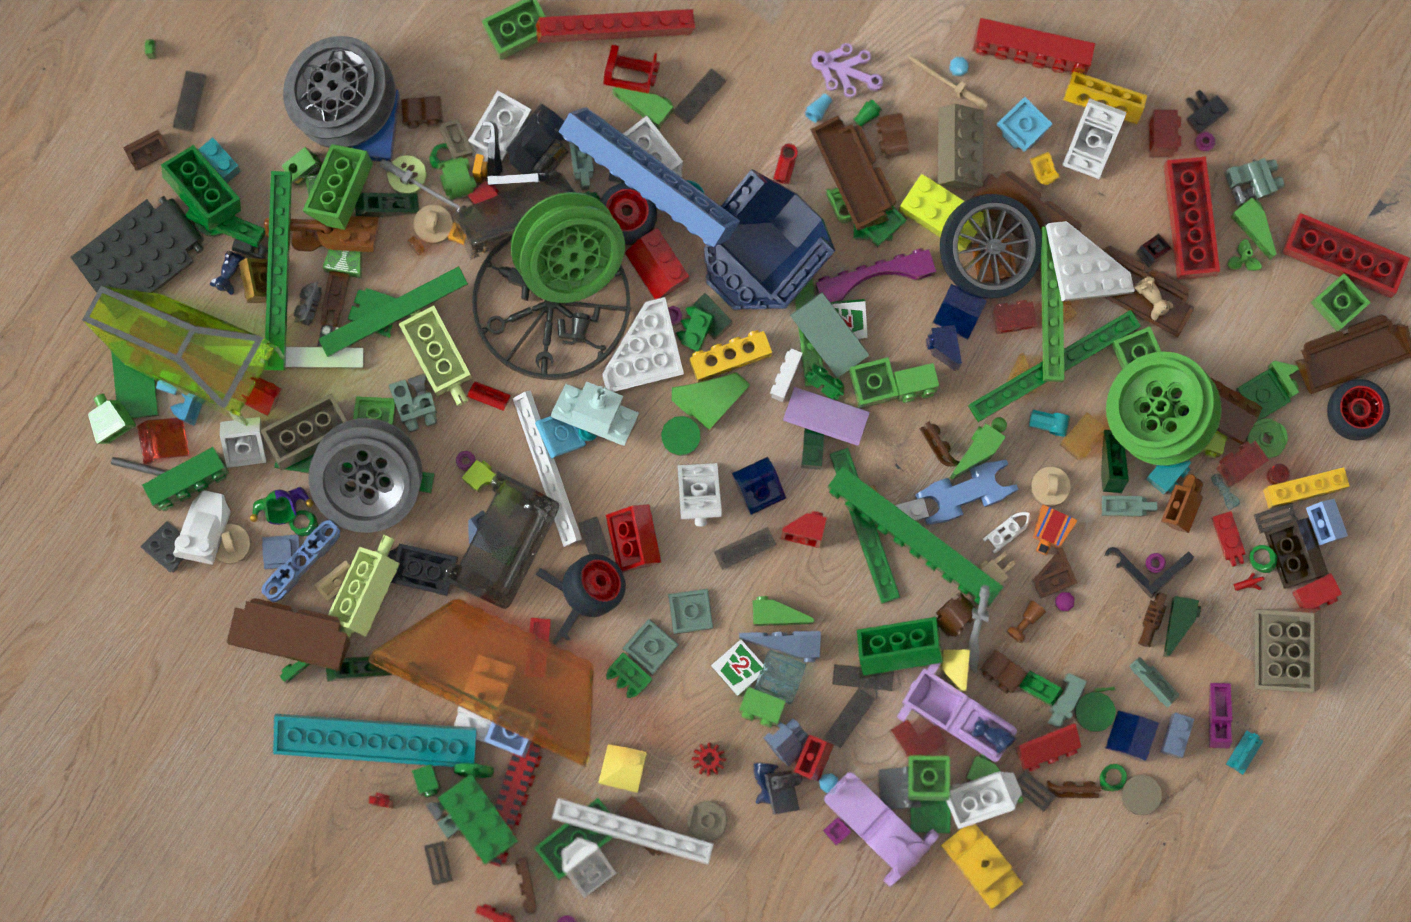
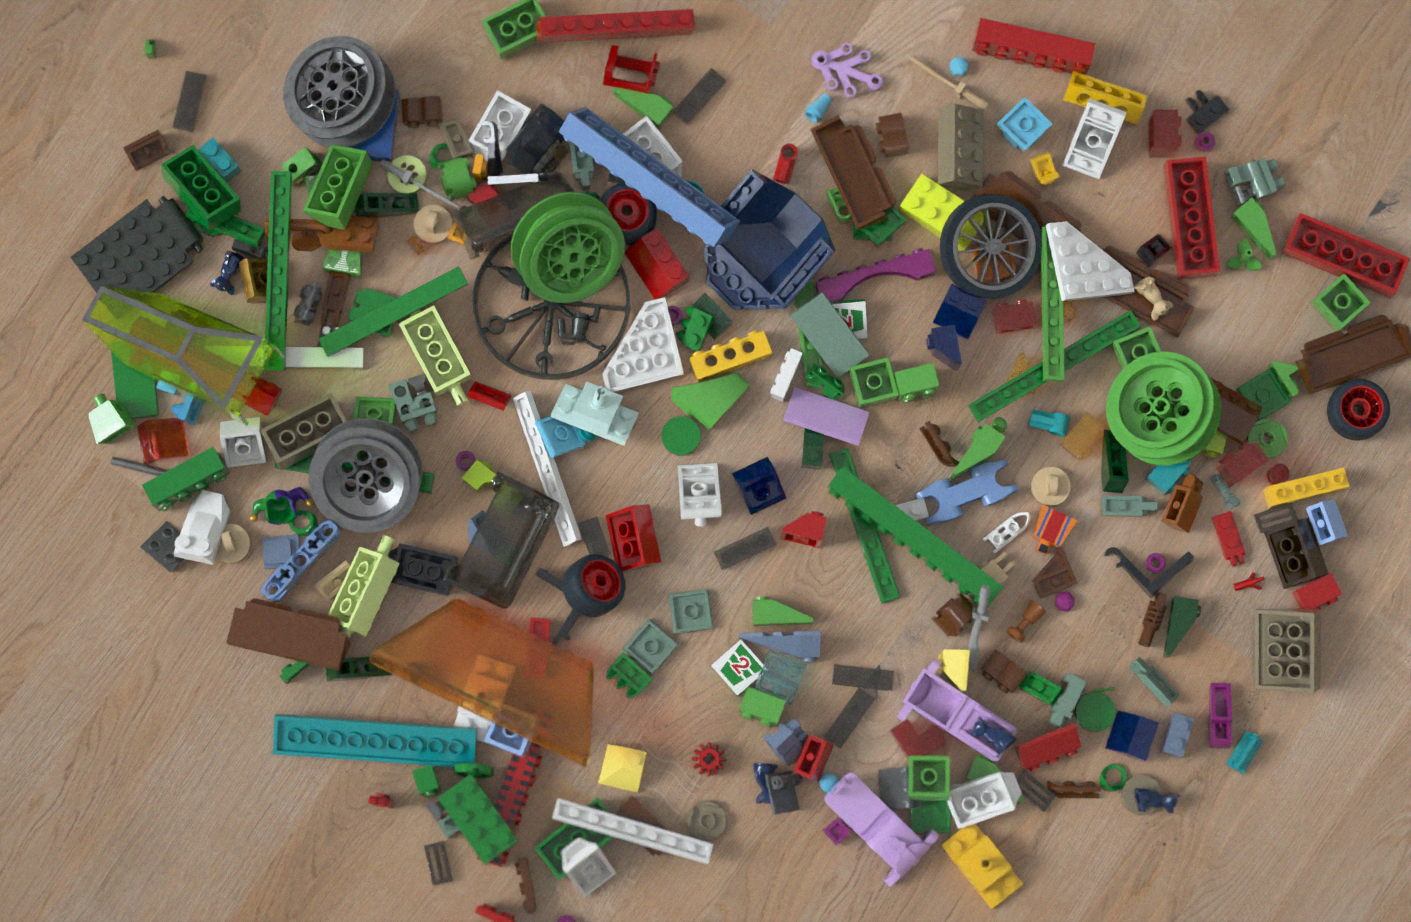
green cone [853,99,882,127] -> none
green brick [857,617,943,675] -> none
green piece [1249,545,1277,573] -> none
none -> dark blue animal [1134,788,1180,813]

